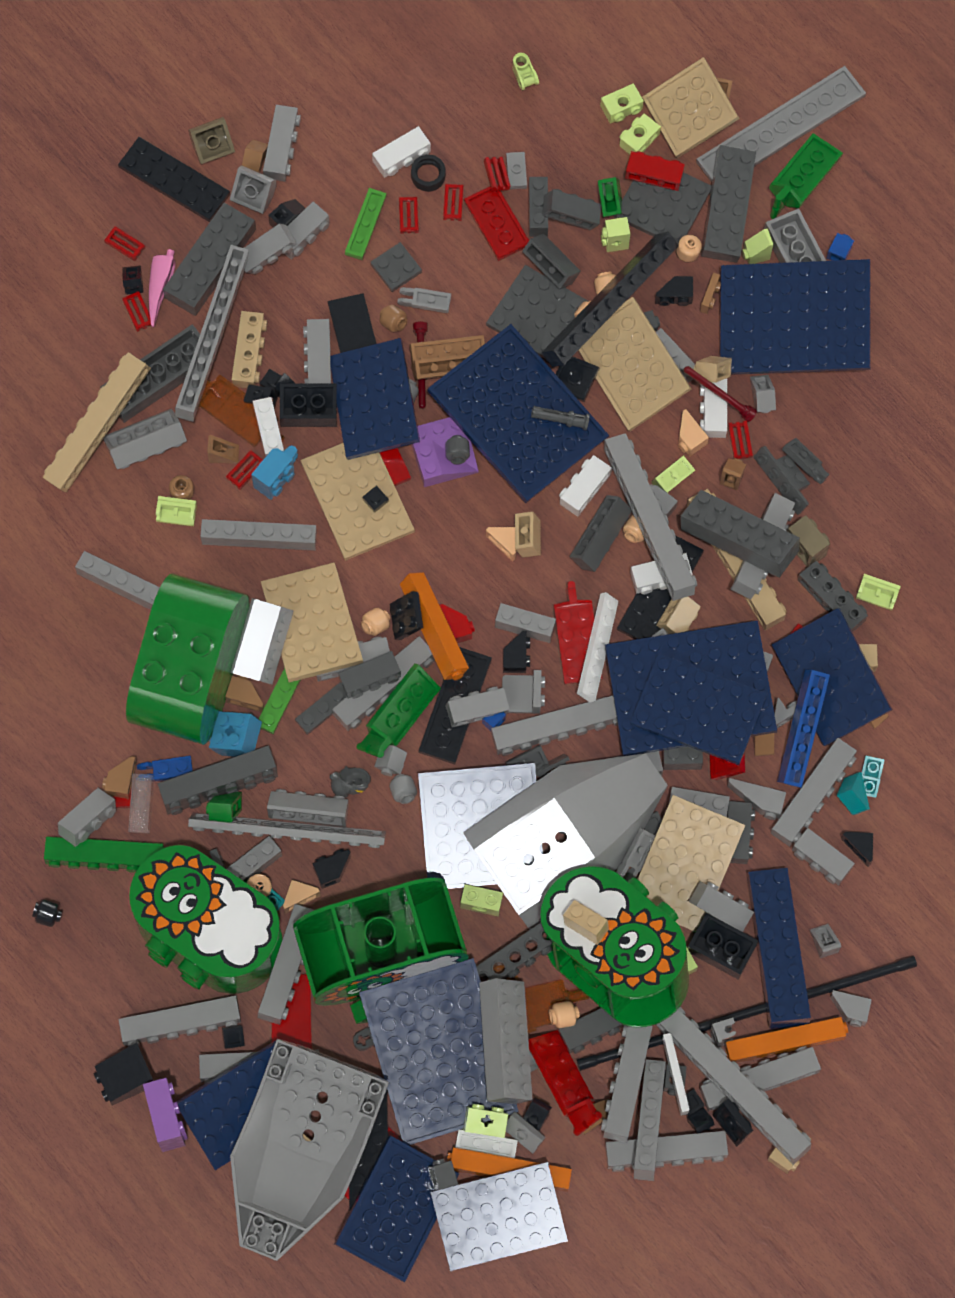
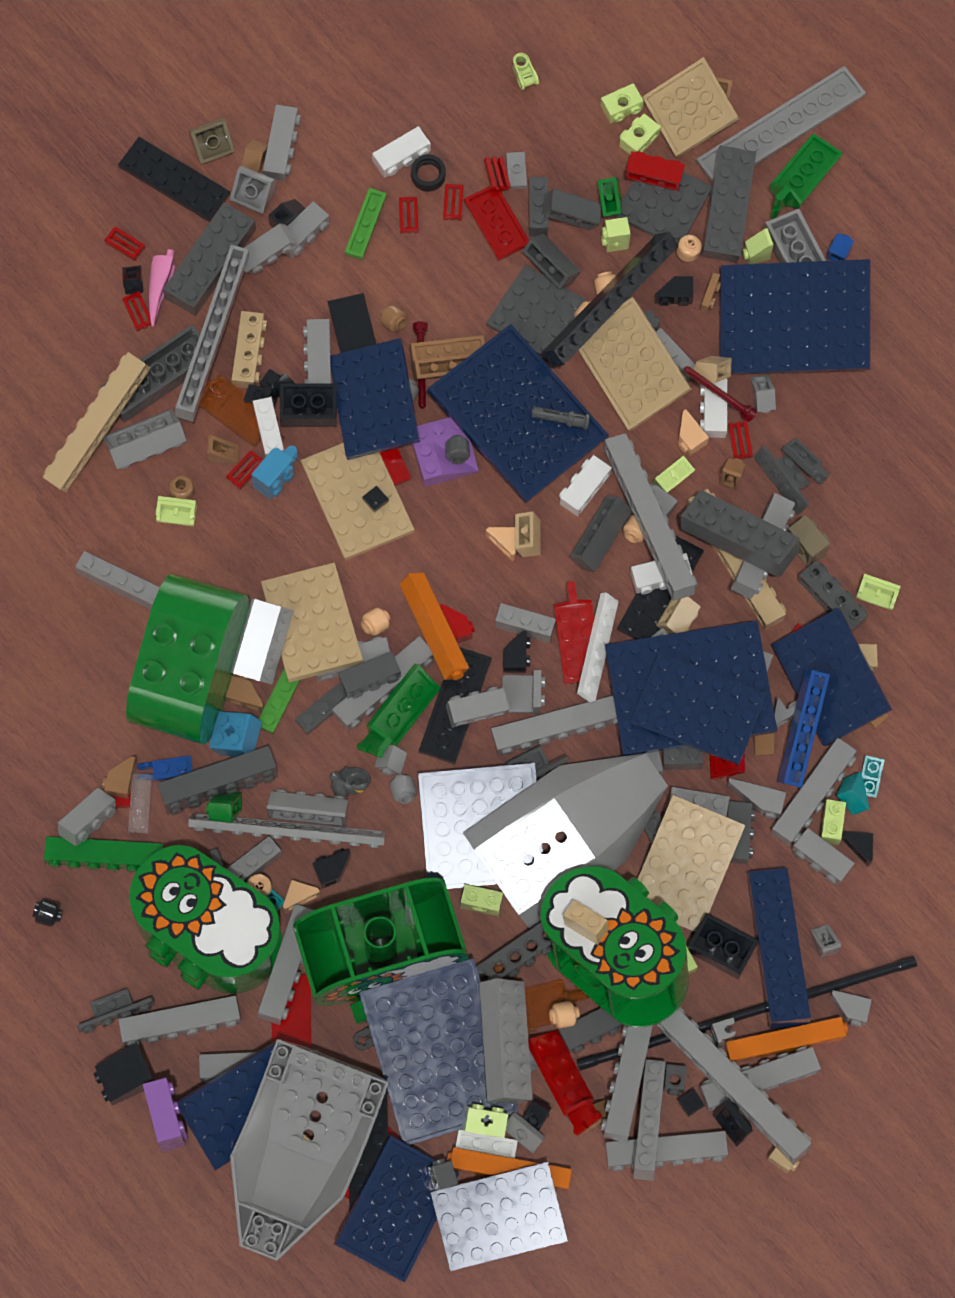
light grey brick [201,519,317,551] -> none
black plate [222,1025,245,1049] -> none
dark grey plate [370,242,422,292] -> none
black plate [390,591,423,640] -> none
light grey hinge [397,287,451,313] -> none
blue slope [482,712,506,731] -> none
black tile [556,356,600,402] -> none
light grey hinge [616,828,656,882] -> none
white tile [662,1033,690,1115] -> none
black tile [686,1108,715,1134] -> none
light grey brick [689,881,754,932] -> none
none -> dark grey bracket [77,989,154,1034]
none -> yellowish green brick [820,799,846,845]

